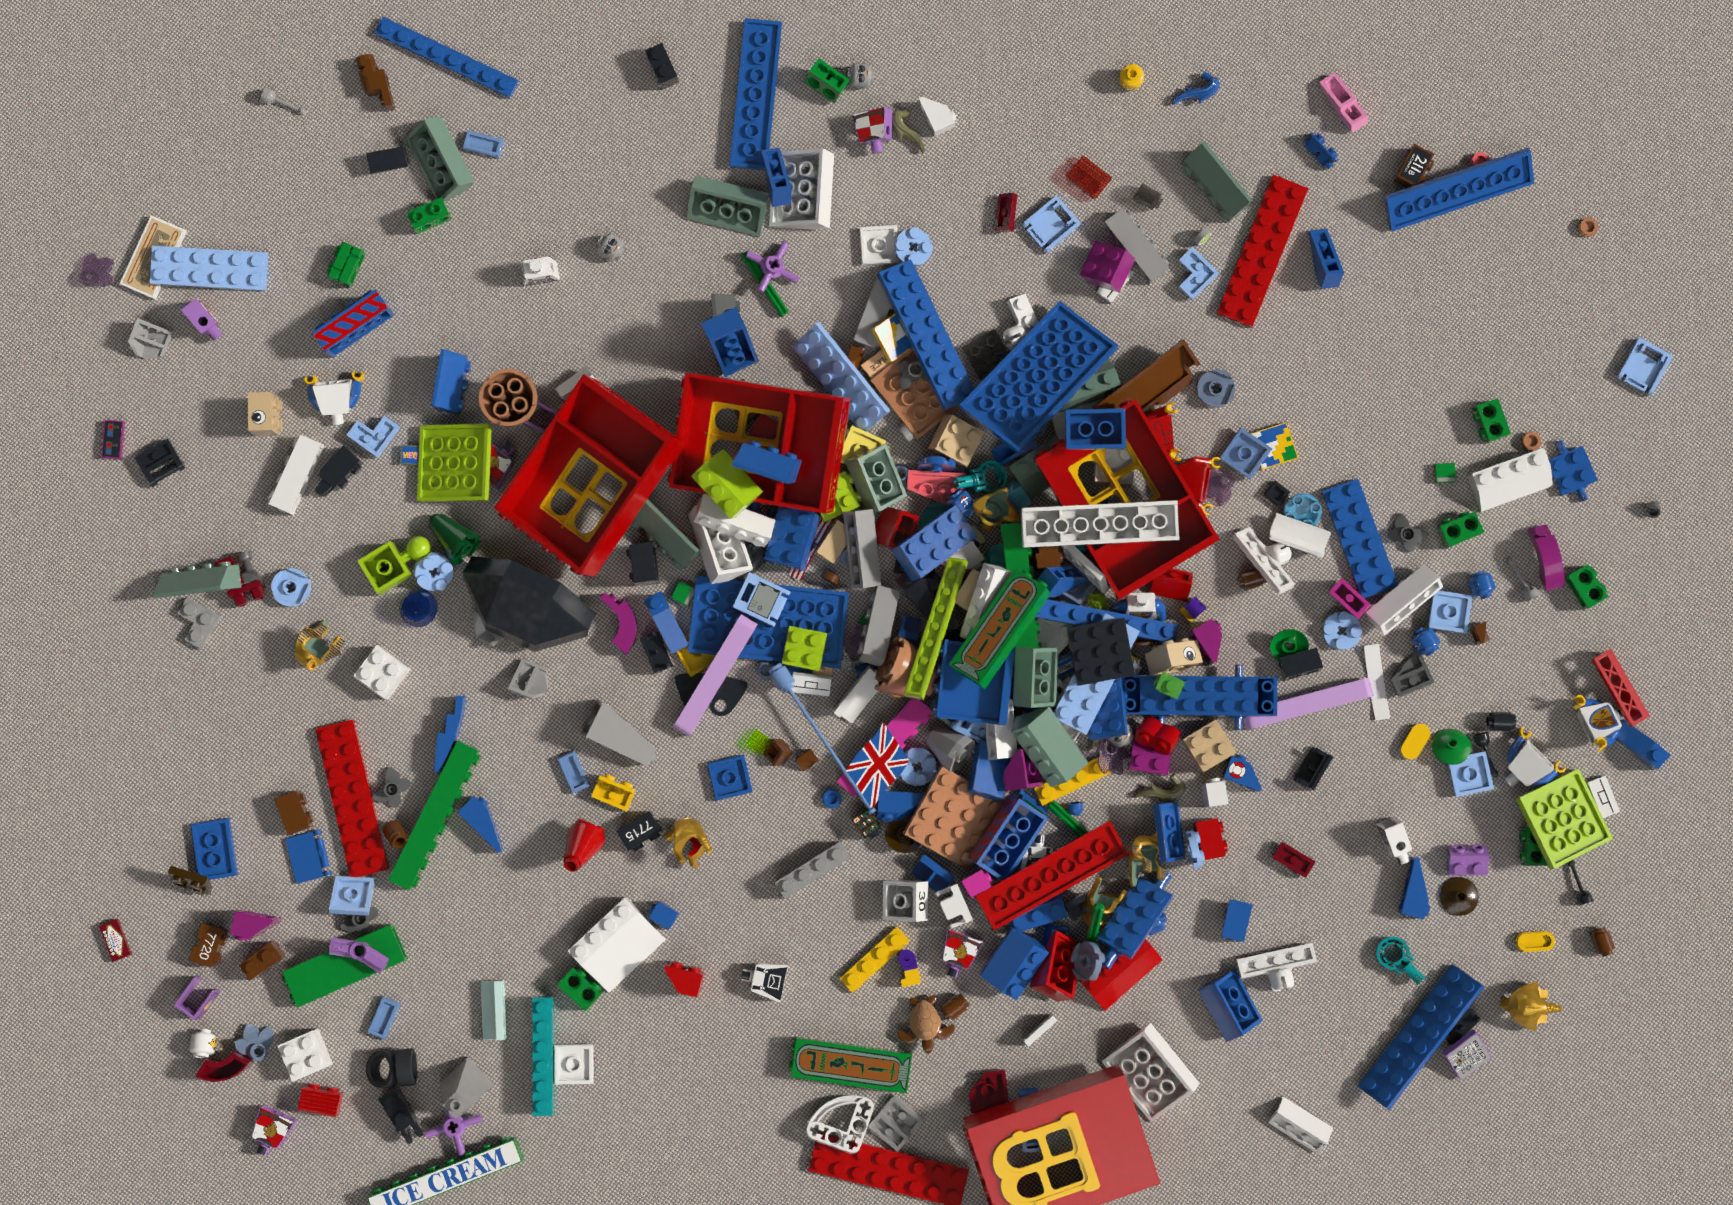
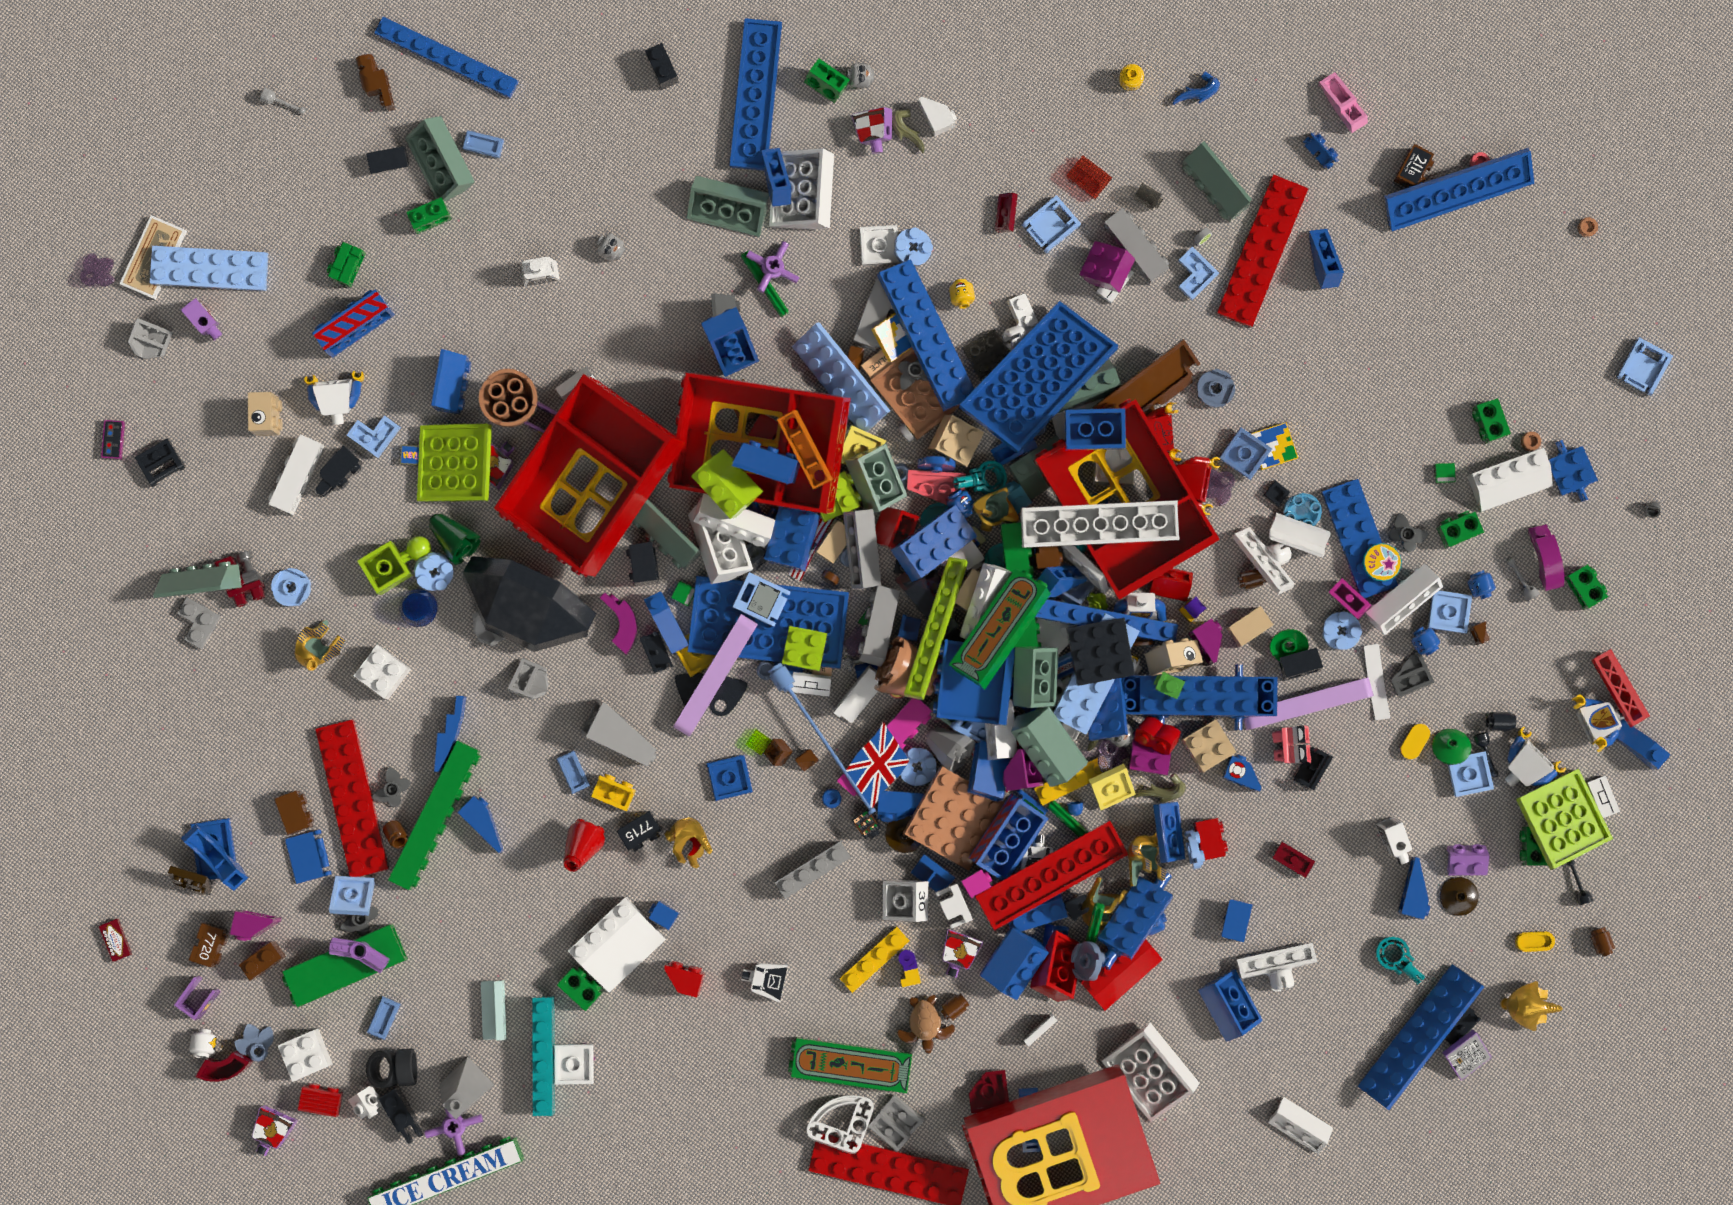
white brick [1201,778,1229,807] -> none
none -> blue arch [181,825,248,891]
none -> white brick [348,1085,382,1120]
none -> orange piece [777,410,833,489]
none -> yellow head [949,279,975,309]
none -> light yellow plate [1089,764,1136,811]
none -> tan panel [1226,606,1273,648]
none -> coral hips [1272,725,1311,764]
none -> tile [1362,543,1402,582]

